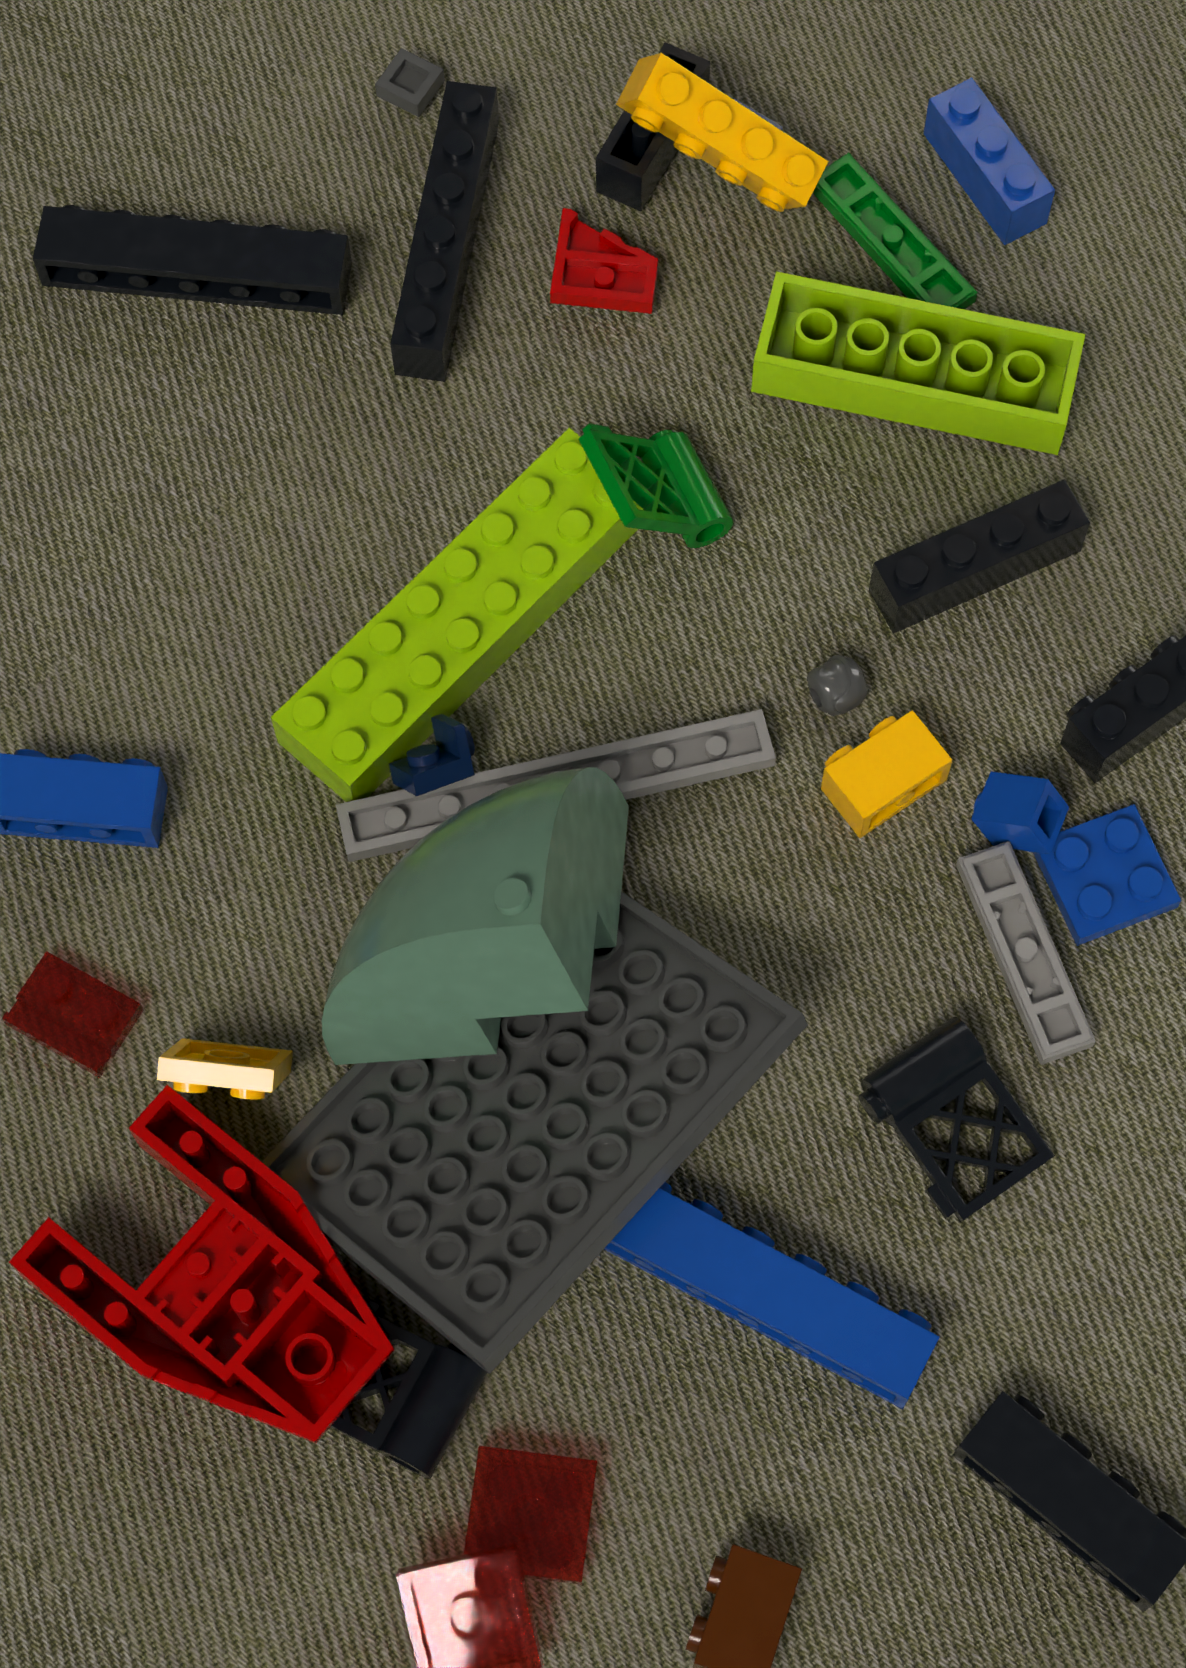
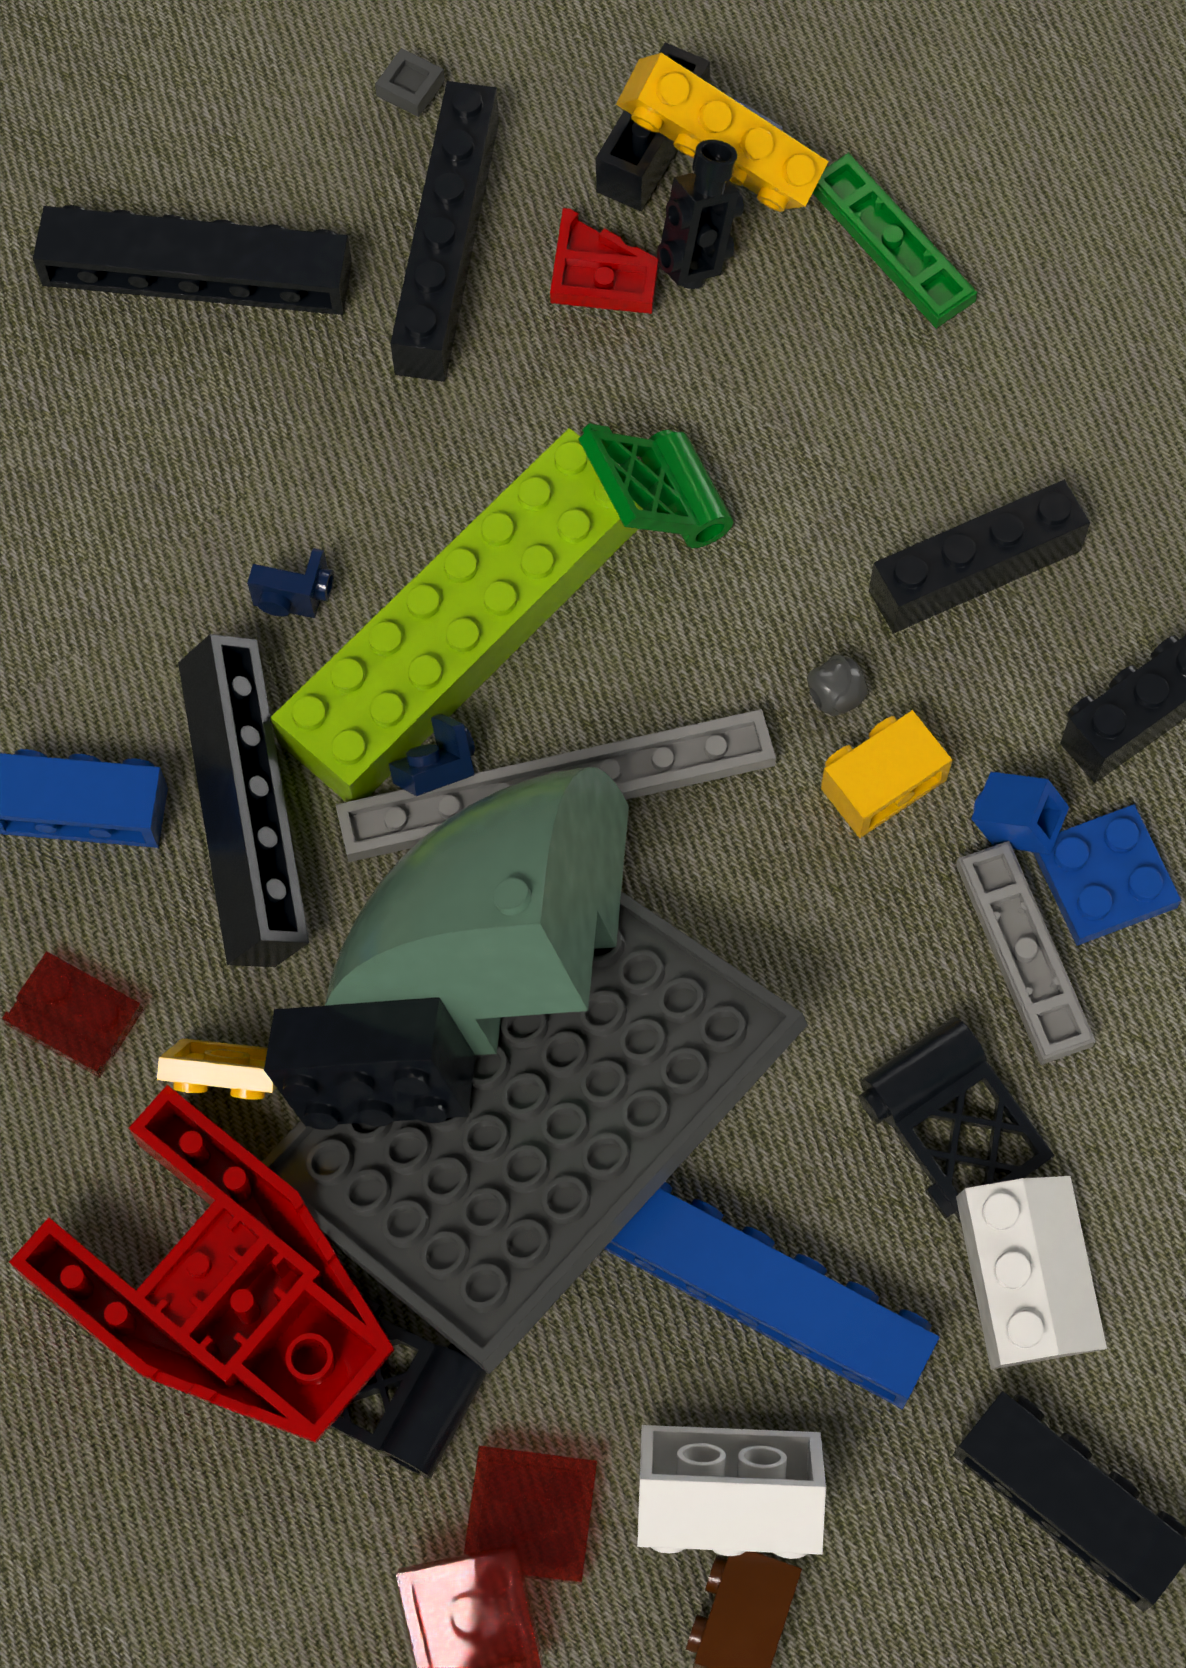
lime brick [751,271,1086,455] -> none
blue brick [923,77,1055,246] -> none
none -> black brick [178,634,309,967]
none -> dark blue bracket [247,548,334,618]
none -> black brick [264,998,475,1130]
none -> white brick [637,1425,826,1559]
none -> black brick [657,140,744,289]
none -> white slope [956,1176,1107,1370]

